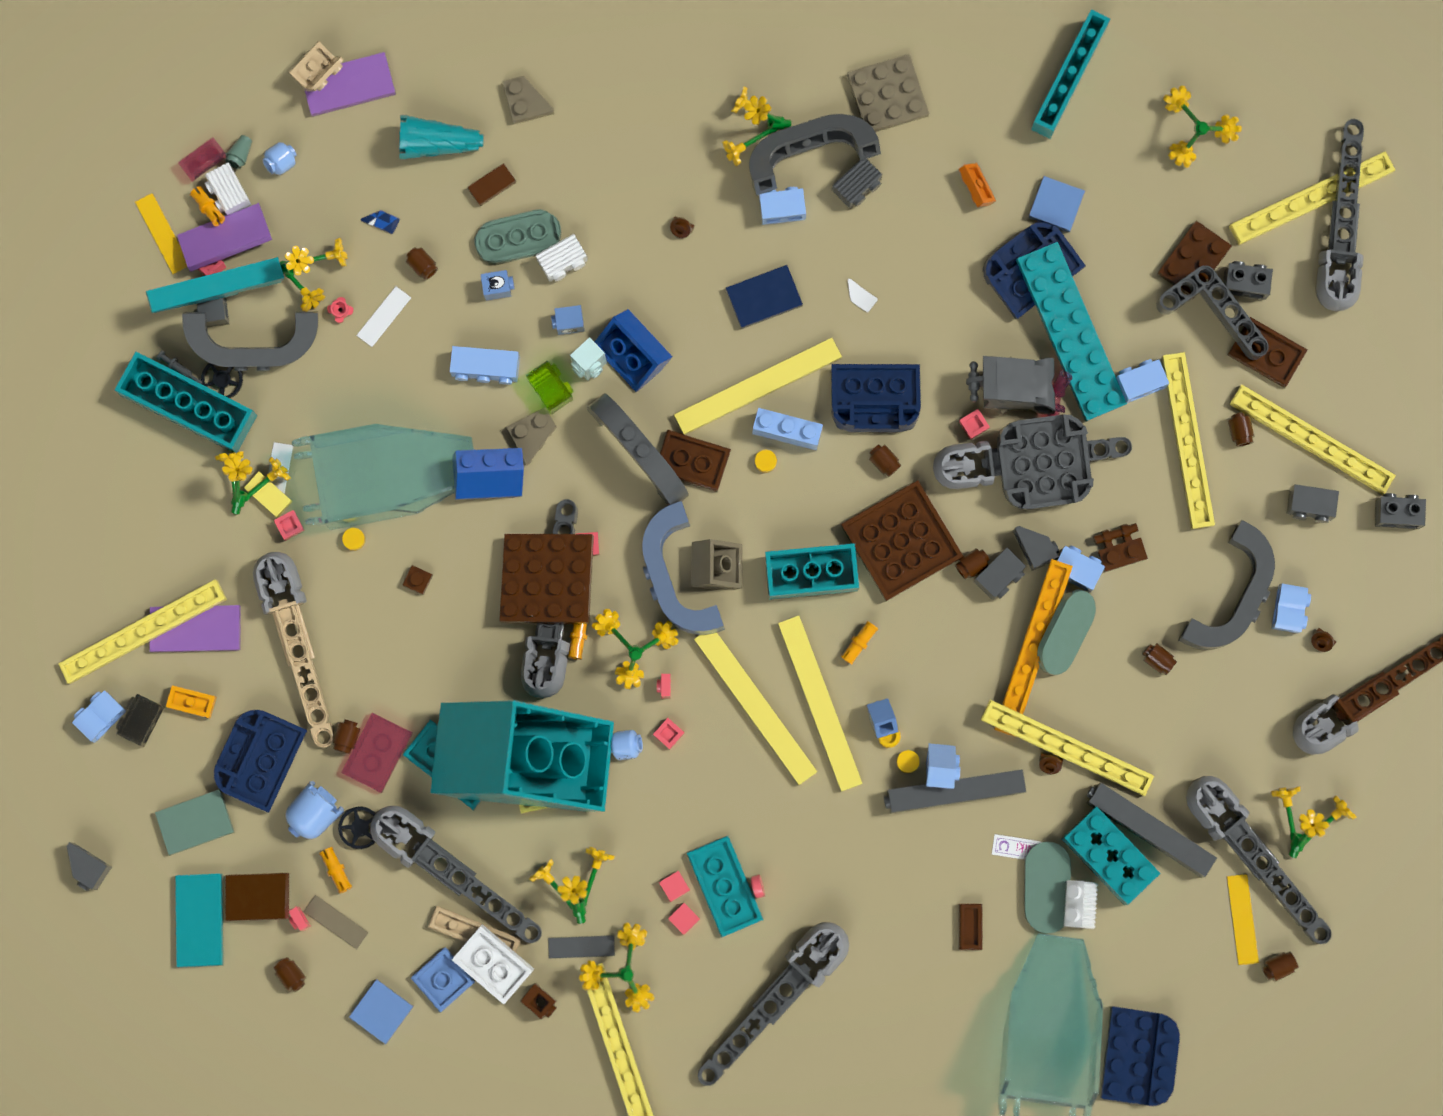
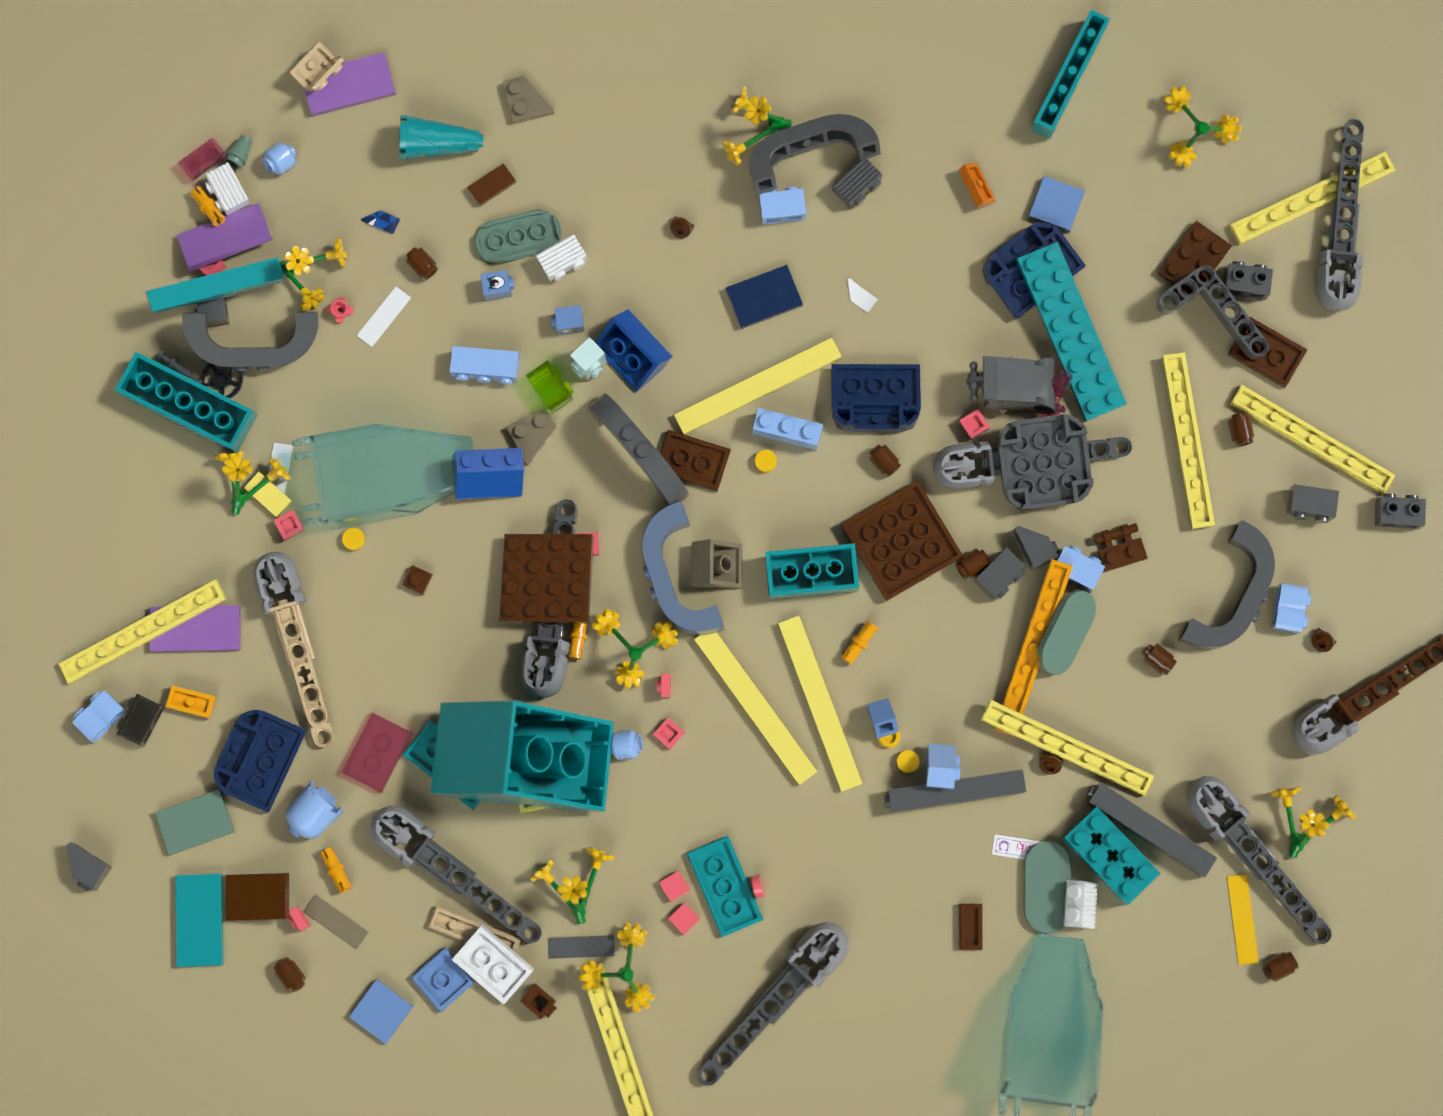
yellow sticker [135,193,187,274] -> none
reddish brown brick [332,719,360,754] -> none
black wheel [338,807,376,849] -> none
dark tan plate [847,54,929,132] -> none
dark blue plate [1100,1006,1180,1106] -> none
light blue brick [1116,359,1169,403] -> none

